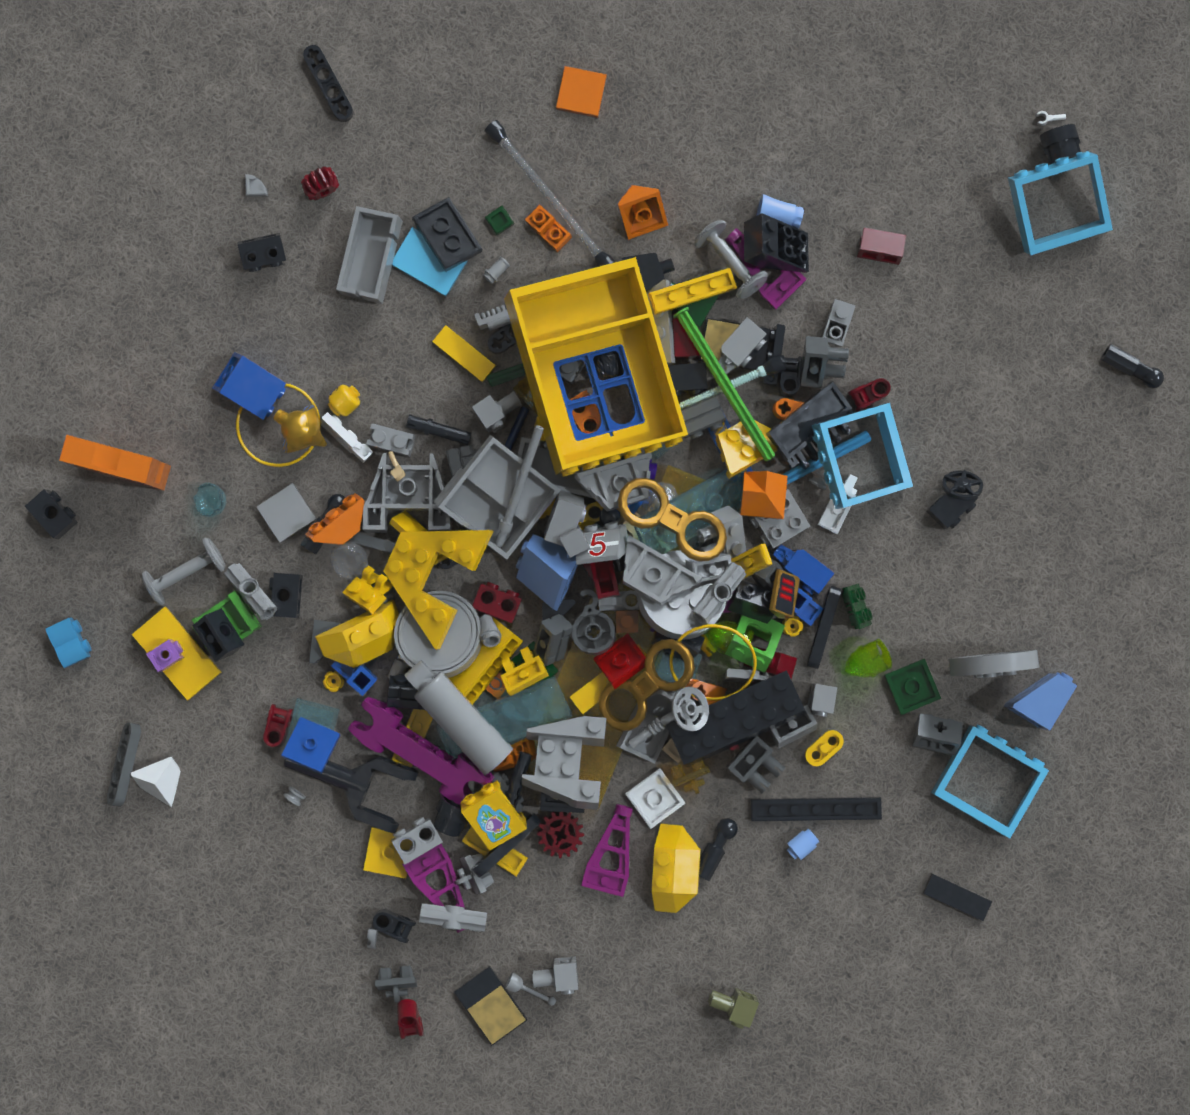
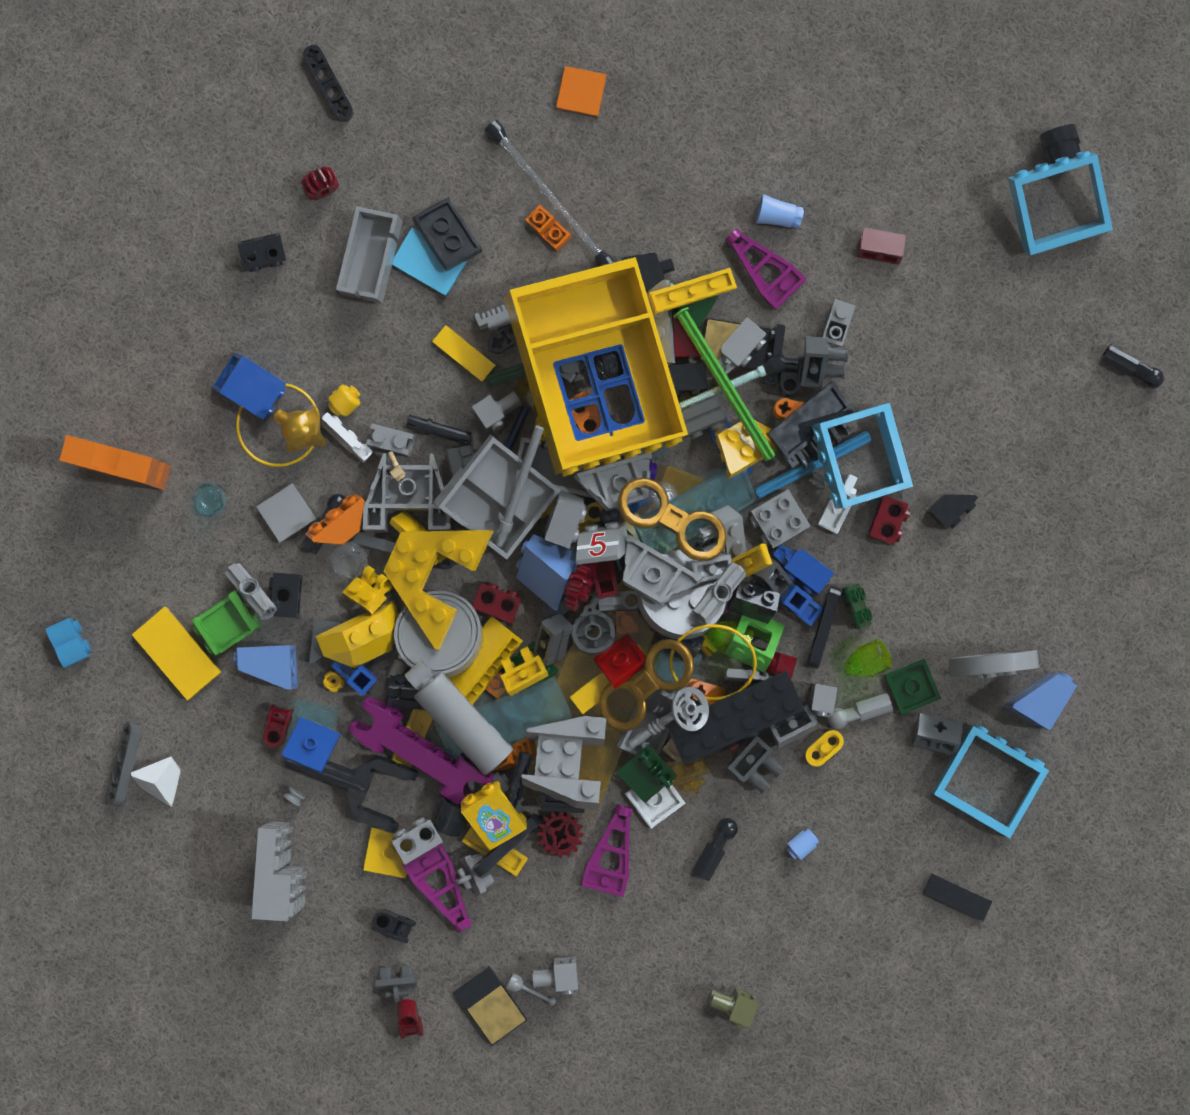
black brick [25,489,78,540] -> none
light grey hose [142,537,225,605] -> none
medium lavender brick [146,639,184,672] -> none
black brick [192,608,245,662] -> none
light grey tile [245,174,268,197] -> none
light grey tile [367,926,378,949] -> none
light grey piece [419,903,487,932] -> none
light grey cone [480,615,502,647] -> none
light grey pin [483,256,510,284] -> none
dark green tile [485,206,514,236] -> none
light grey tile [560,527,590,558] -> none
orange slope [618,185,668,240] -> none
yellow wedge [652,824,701,913] -> none
light grey hose [695,220,768,299] -> none
orange slope [740,471,788,520] -> none
black slope [744,213,809,273] -> none
black tile [751,797,882,821] -> none
slope [769,569,800,618] -> none
yellow plate [782,615,803,637] -> none
dark red piece [847,378,891,412] -> none
black wheel [942,470,983,500] -> none
white hand [1036,111,1066,126] -> none
none -> medium blue slope [234,645,298,690]
none -> light grey piece [252,821,307,921]
none -> dark red gear [564,564,594,611]
none -> dark green hinge [616,744,678,803]
none -> light grey piece [827,693,893,729]
none -> dark red brick [867,495,910,546]

